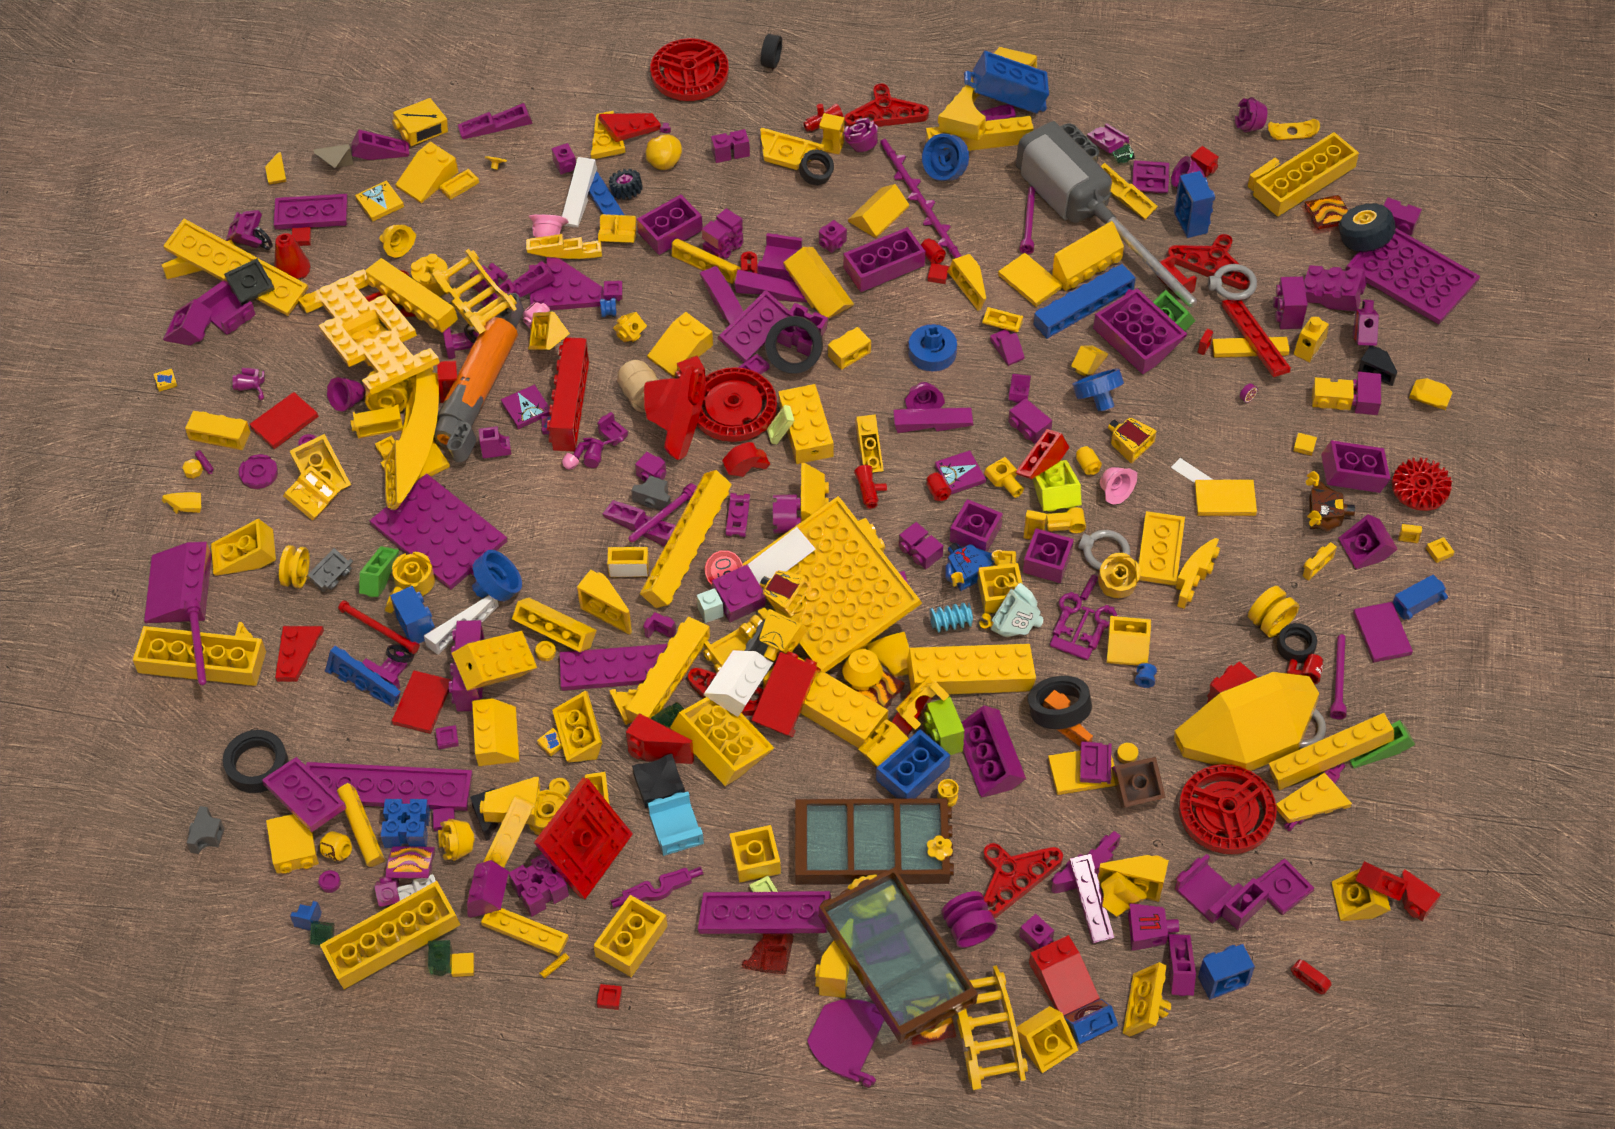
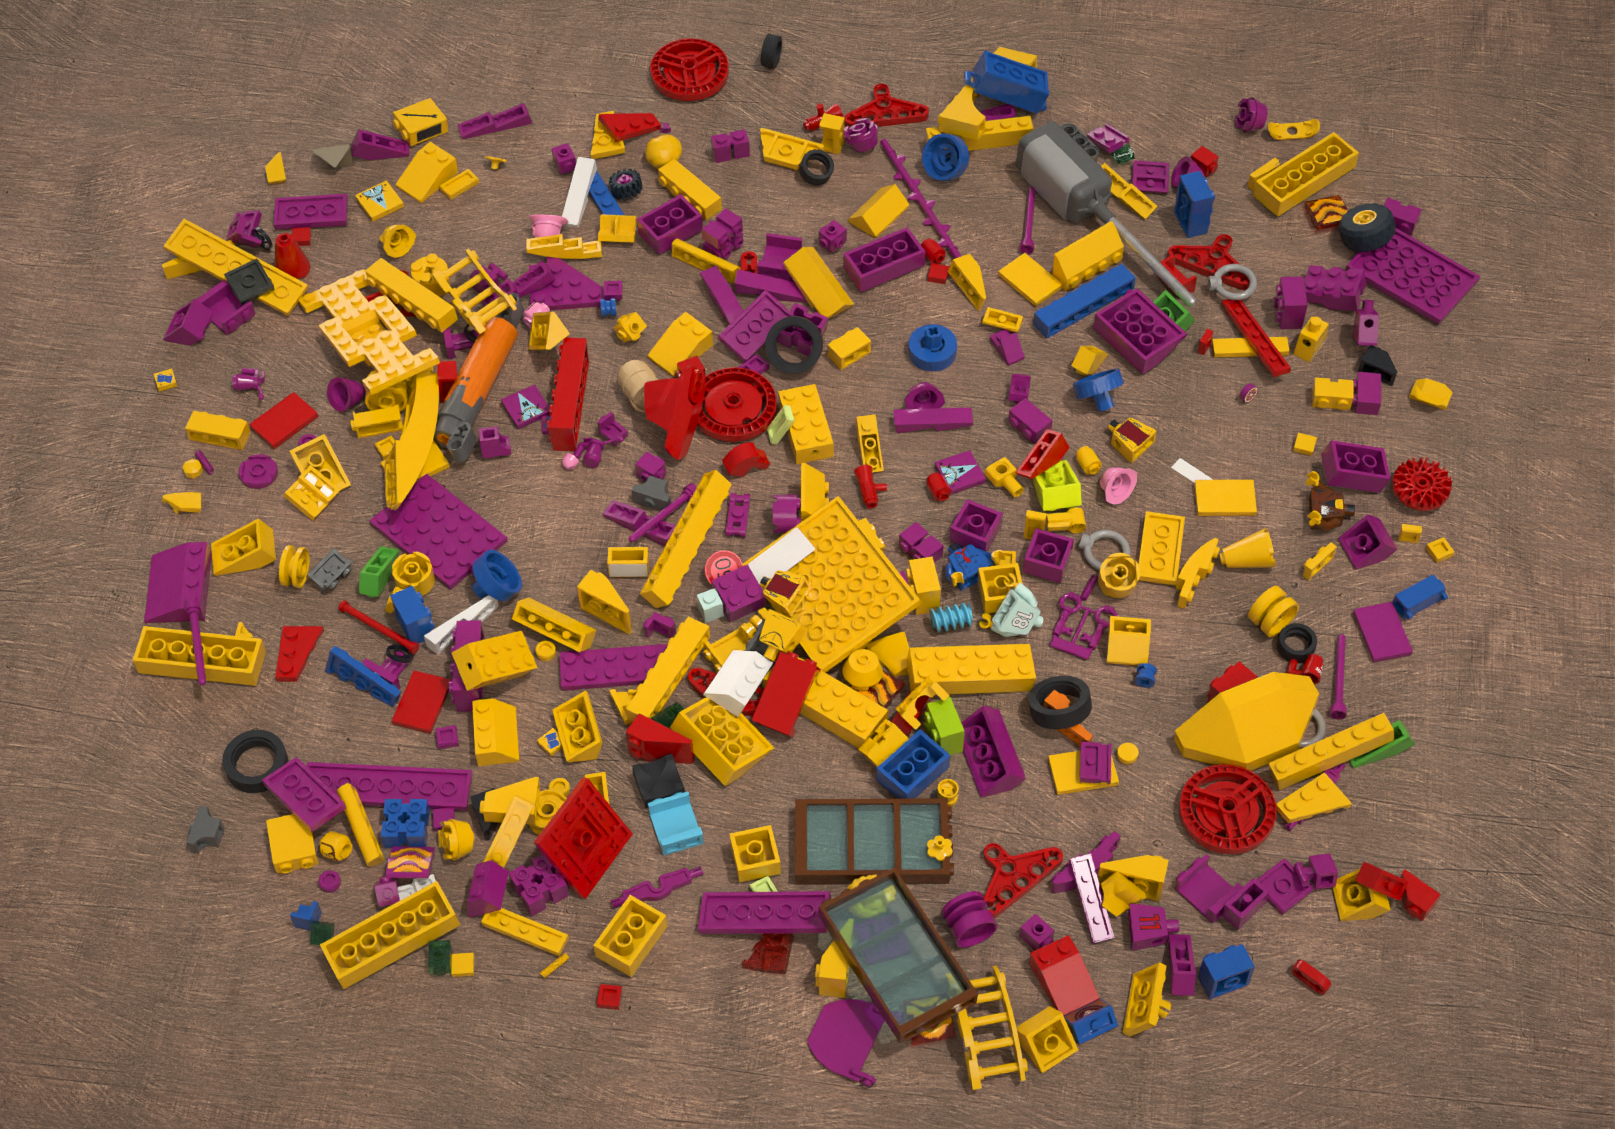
reddish brown brick [1111,757,1166,808] -> none
none -> yellow brick [658,159,722,221]
none -> yellow brick [906,557,941,615]
none -> yellow cone [1219,528,1276,568]
none -> magenta brick [1294,853,1338,889]

